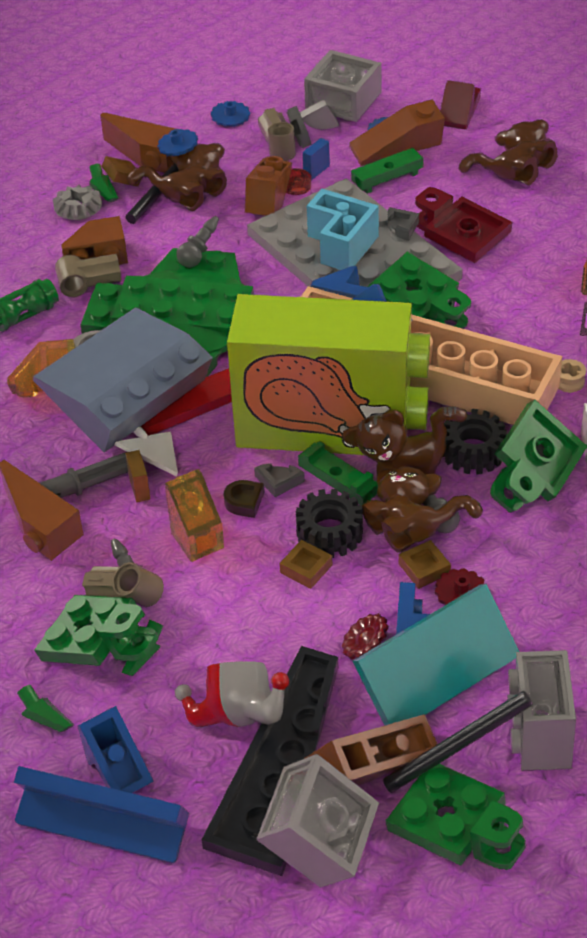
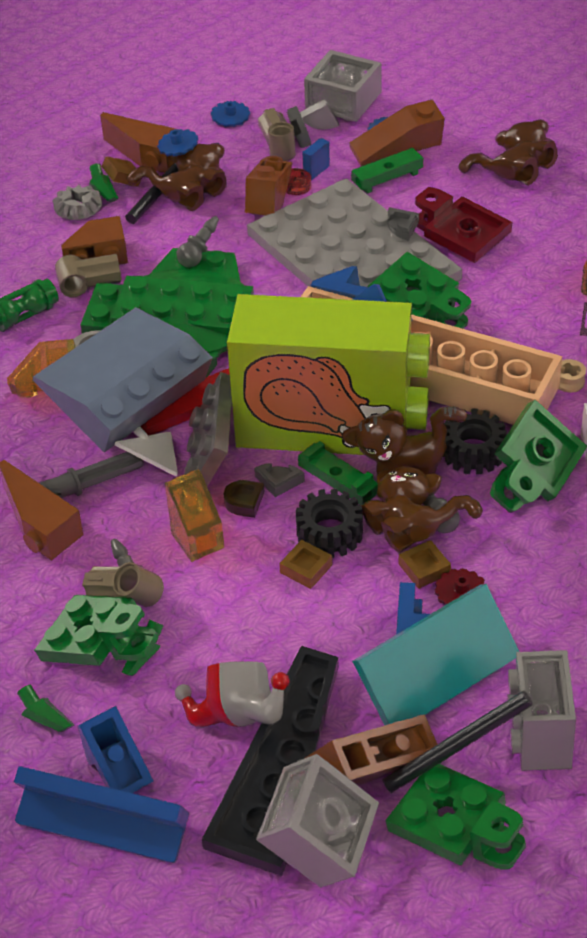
pearl gold tile [125,450,150,503] -> none
medium azure brick [307,189,379,270] -> none
dark red piece [341,613,389,660] -> none
dark red slope [440,80,481,130] -> none
none -> flat silver plate [184,372,232,498]

